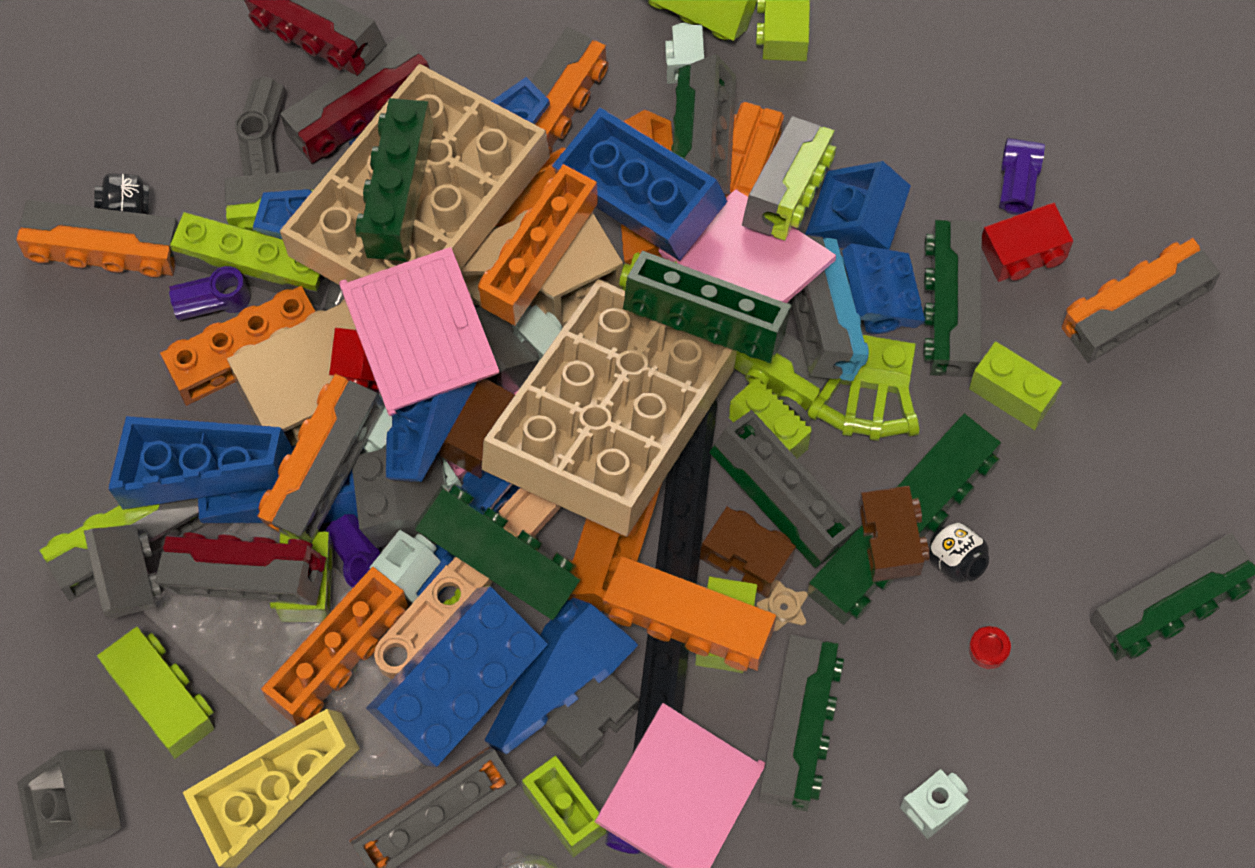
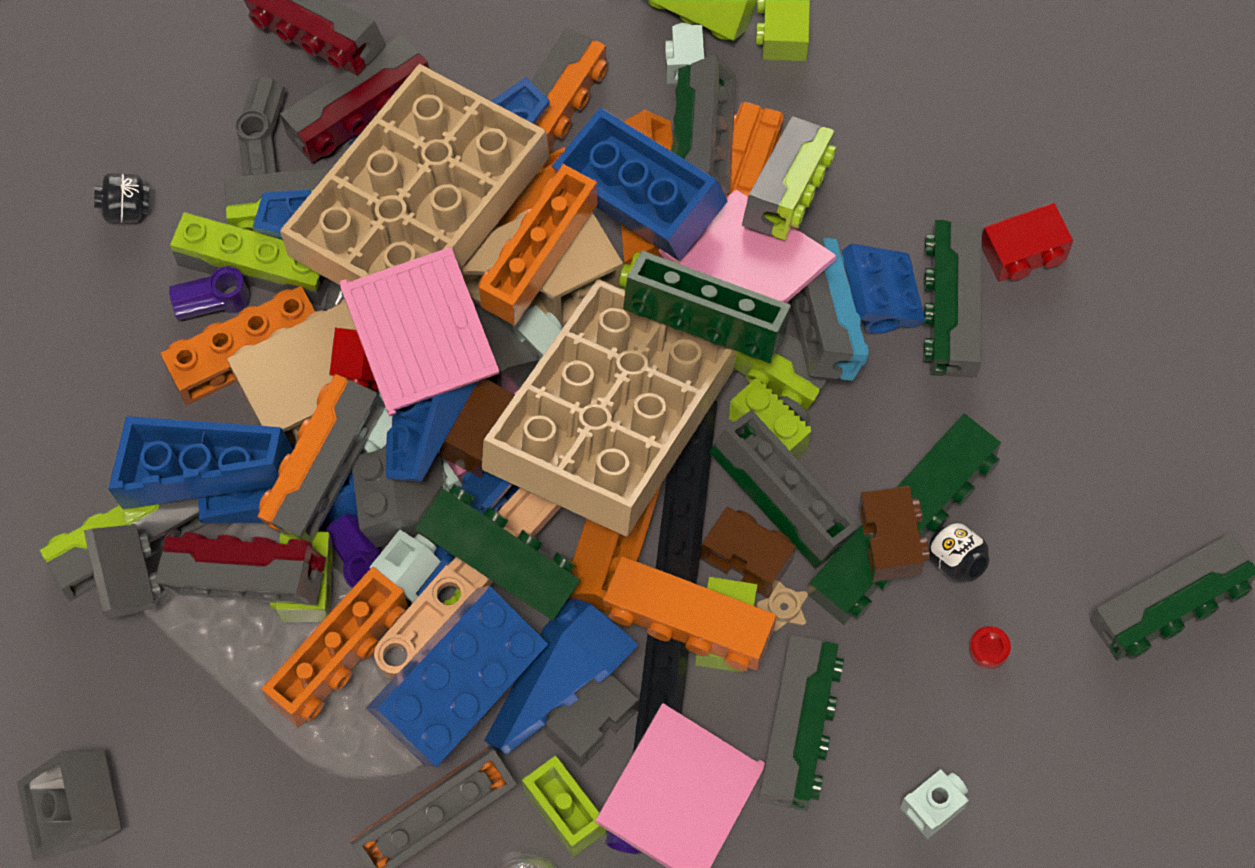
piece [16,200,178,277] -> none
lime brick [97,626,215,759] -> none
light yellow wedge [182,709,360,868] -> none
dark green brick [356,98,434,261] -> none
blue slope [805,161,911,250] -> none
lime plate [807,335,919,441] -> none
lime brick [969,341,1062,430] -> none
dark purple piece [999,138,1045,215] -> none
dark grey piece [1062,238,1220,364] -> none

